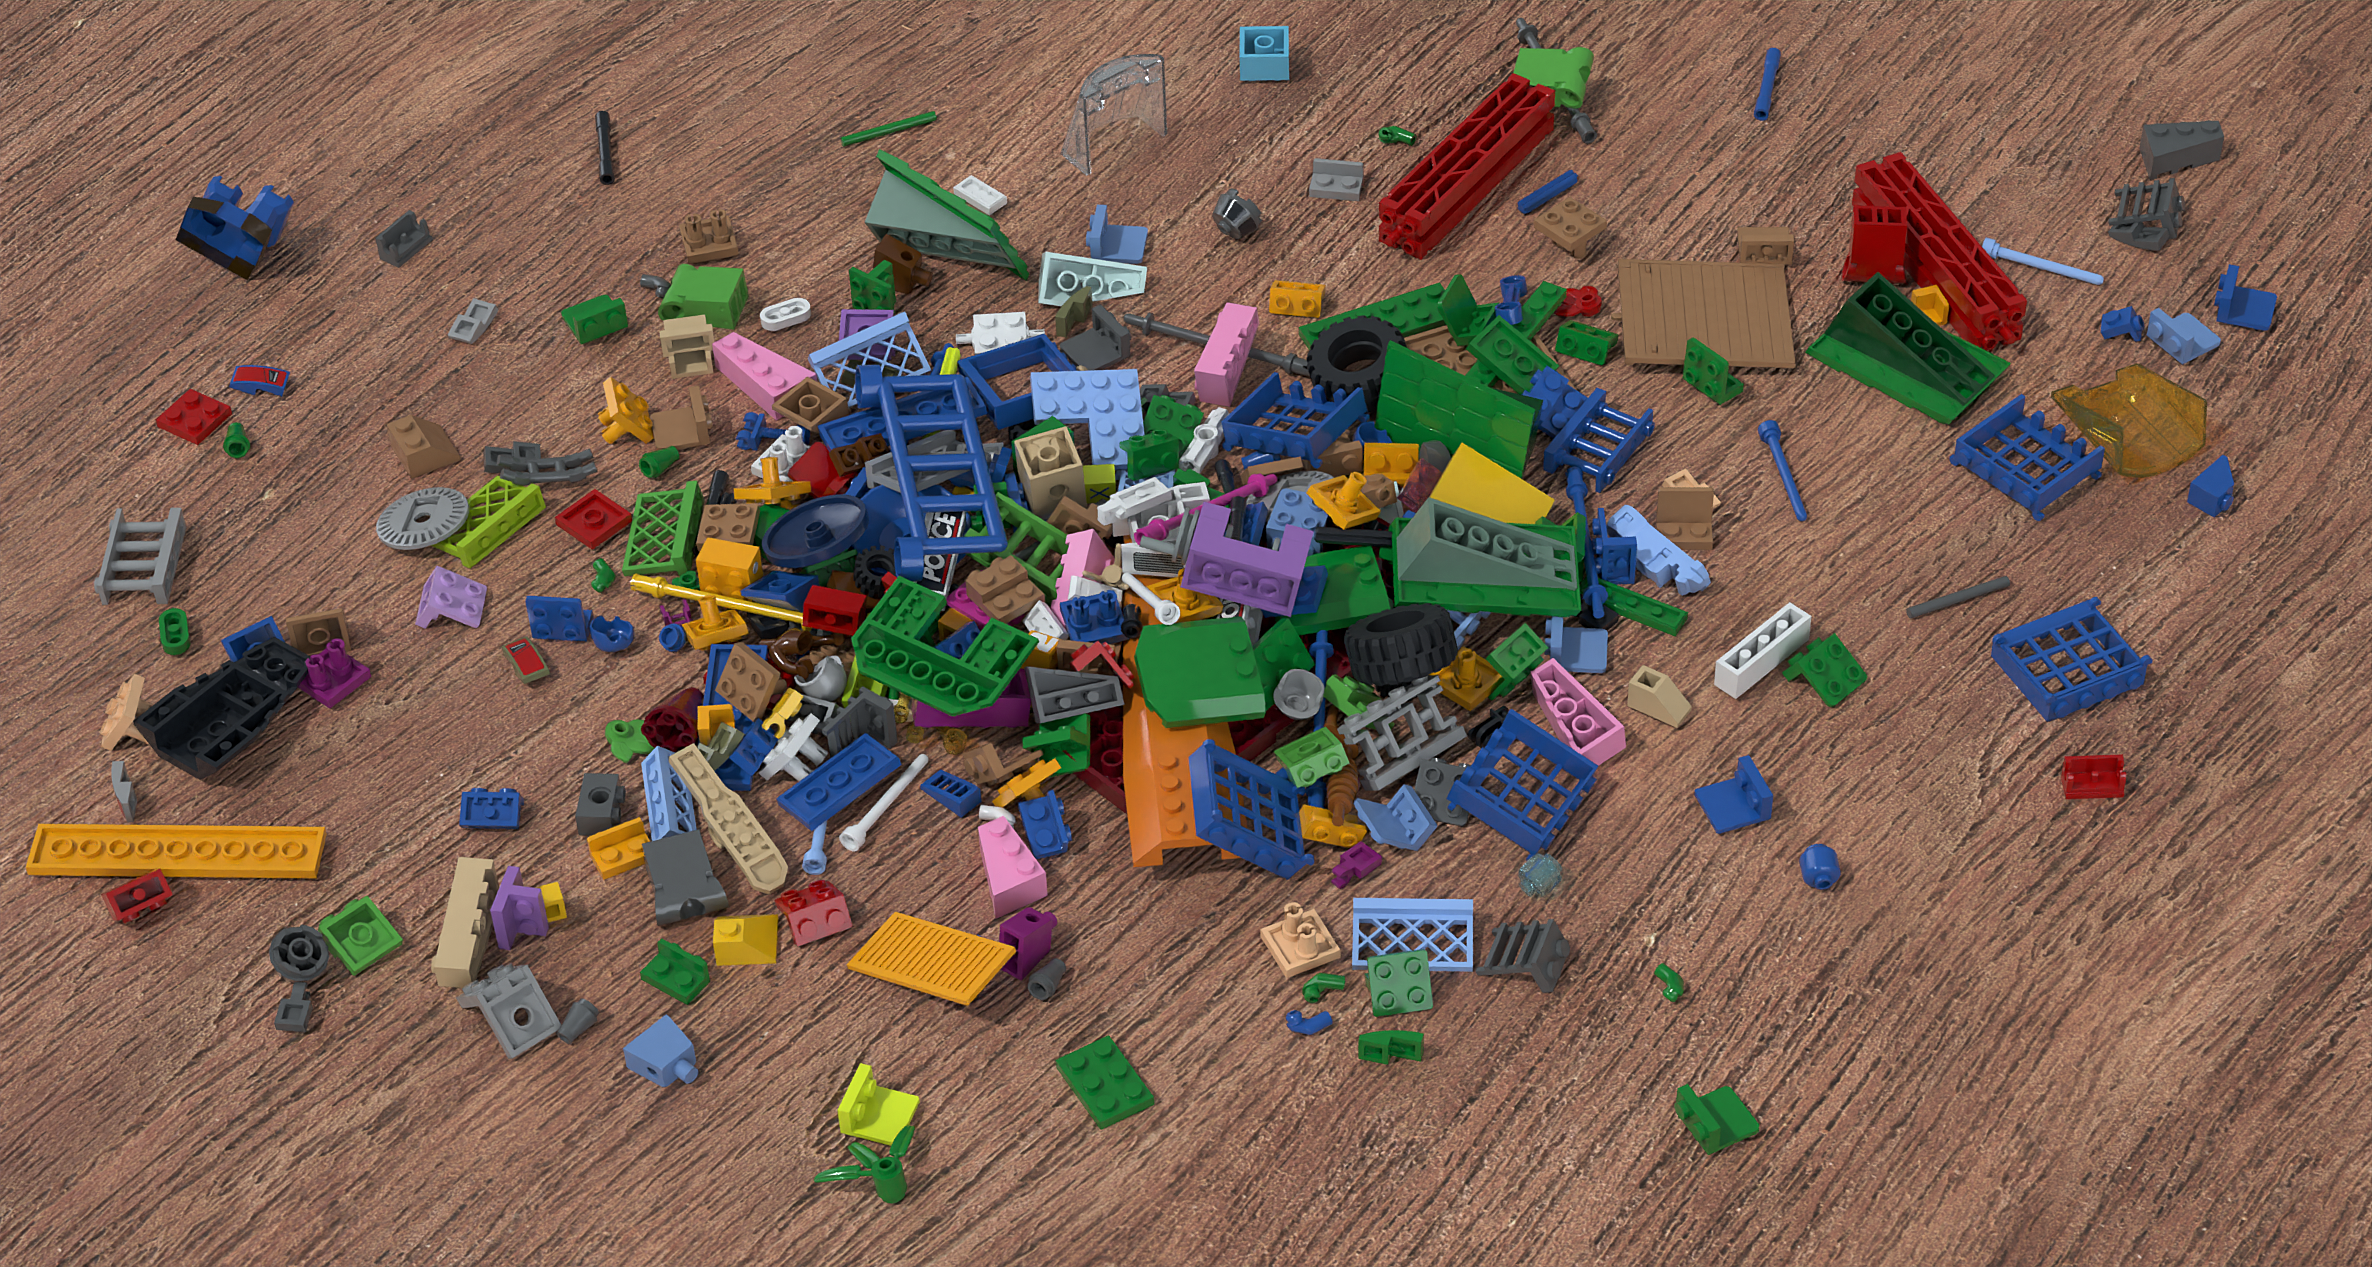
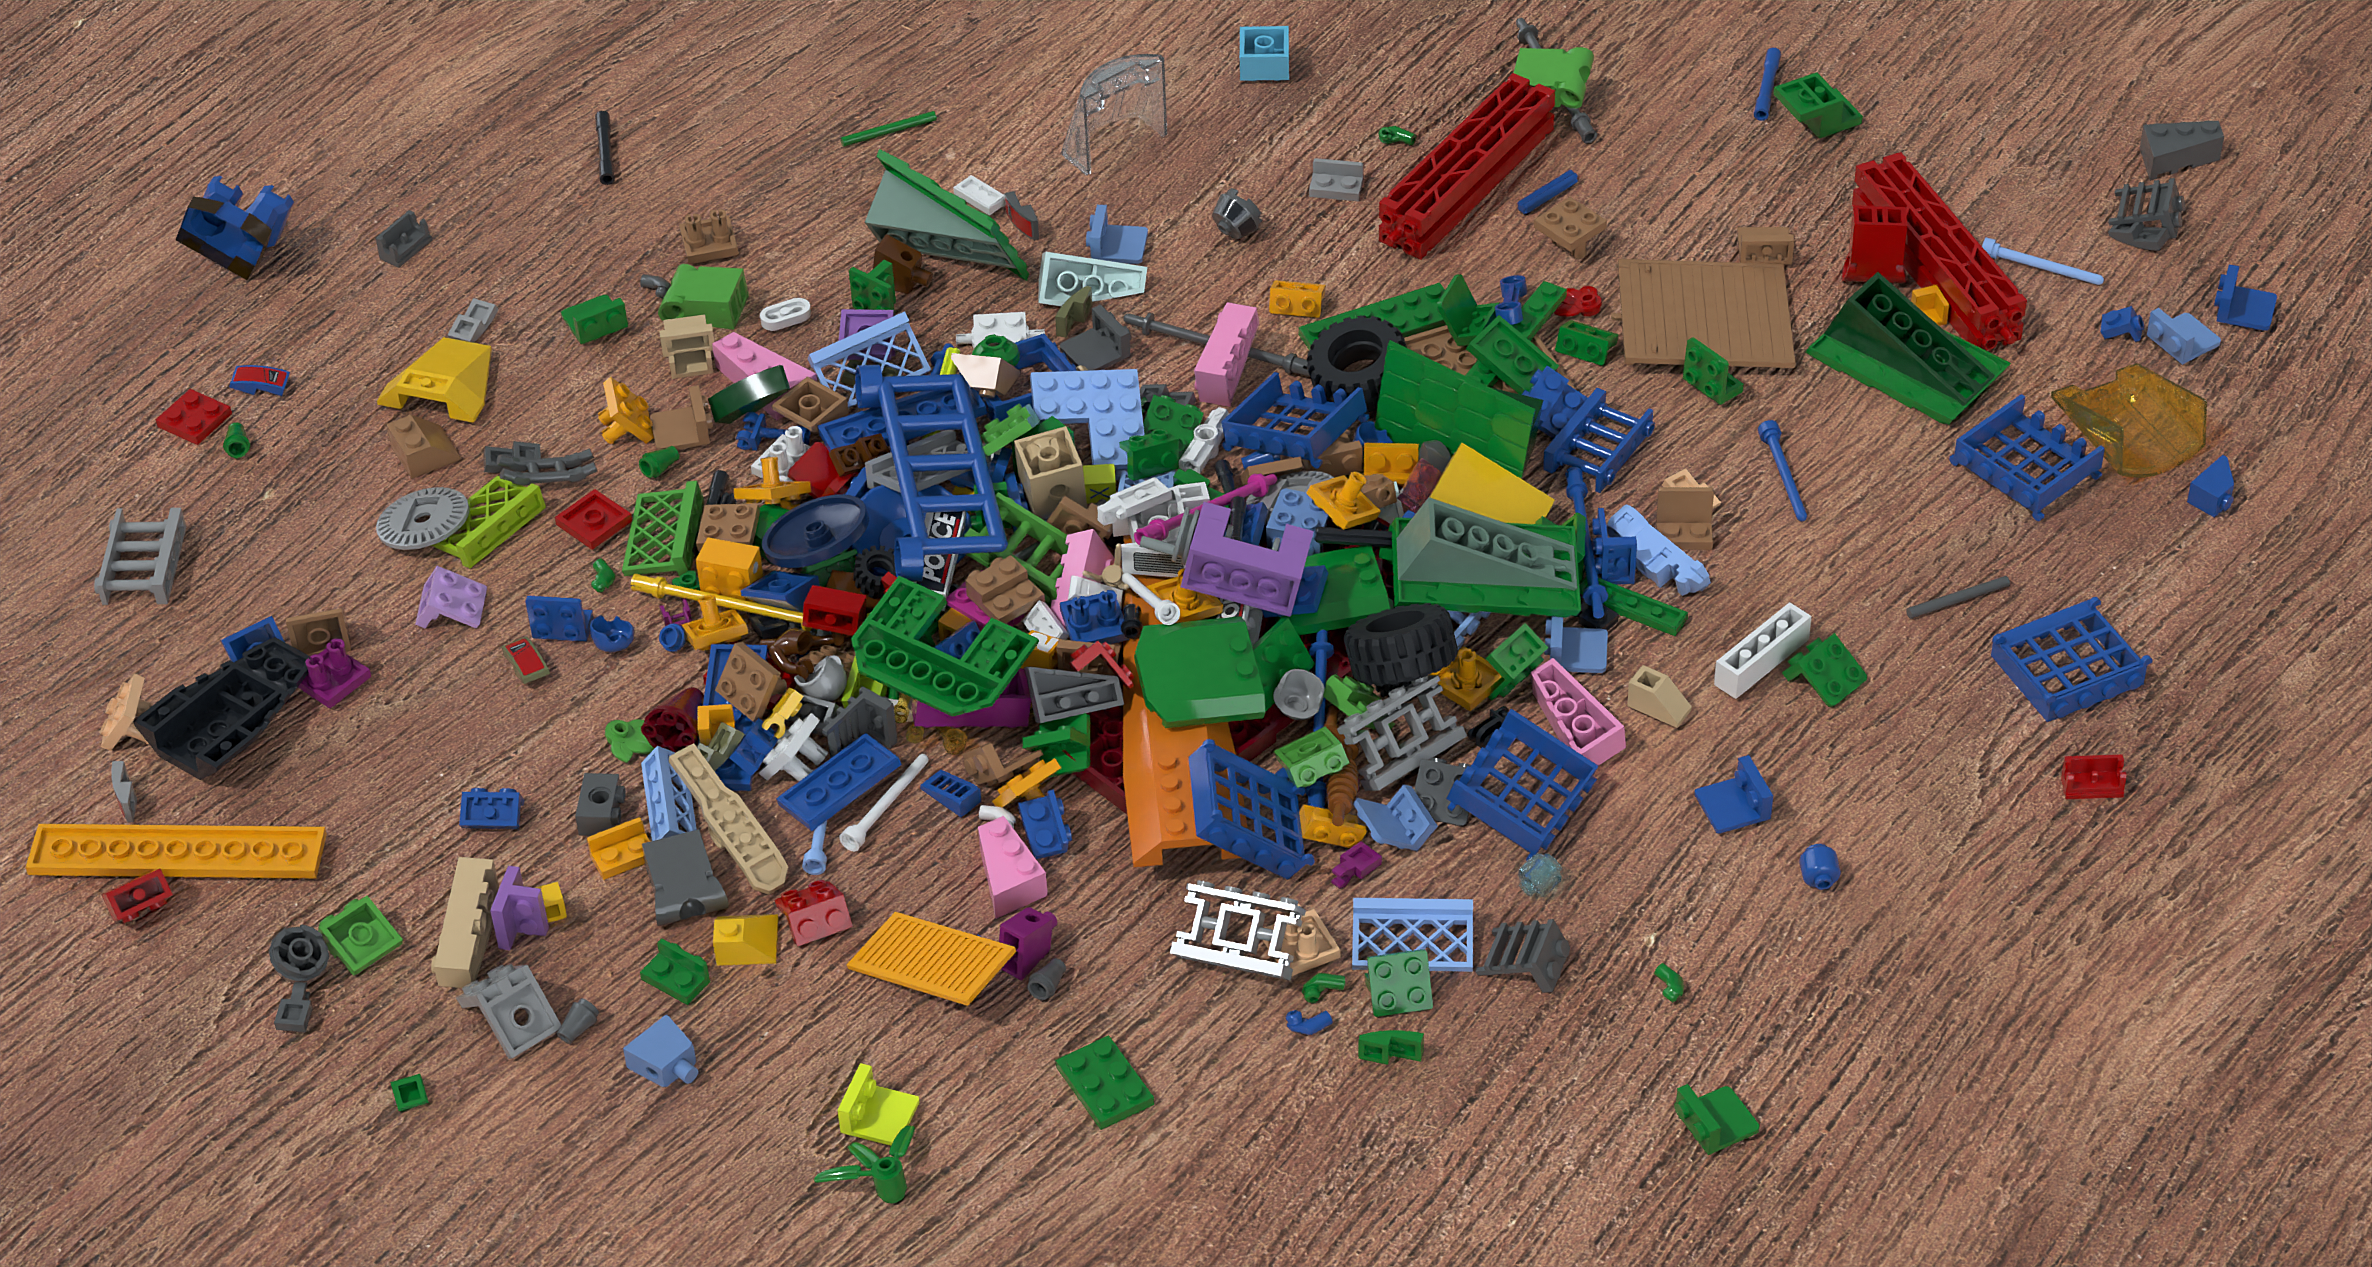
green plate [159,608,191,655] -> none
none -> yellow wedge [377,337,492,423]
none -> green slope [390,1074,429,1112]
none -> dark green slope [708,365,790,424]
none -> slope [951,353,1020,398]
none -> green piece [972,334,1020,366]
none -> bright green plate [980,403,1041,457]
none -> dark grey slope [1004,191,1039,241]
none -> fence [1170,880,1306,981]
none -> green bracket [1774,72,1863,139]

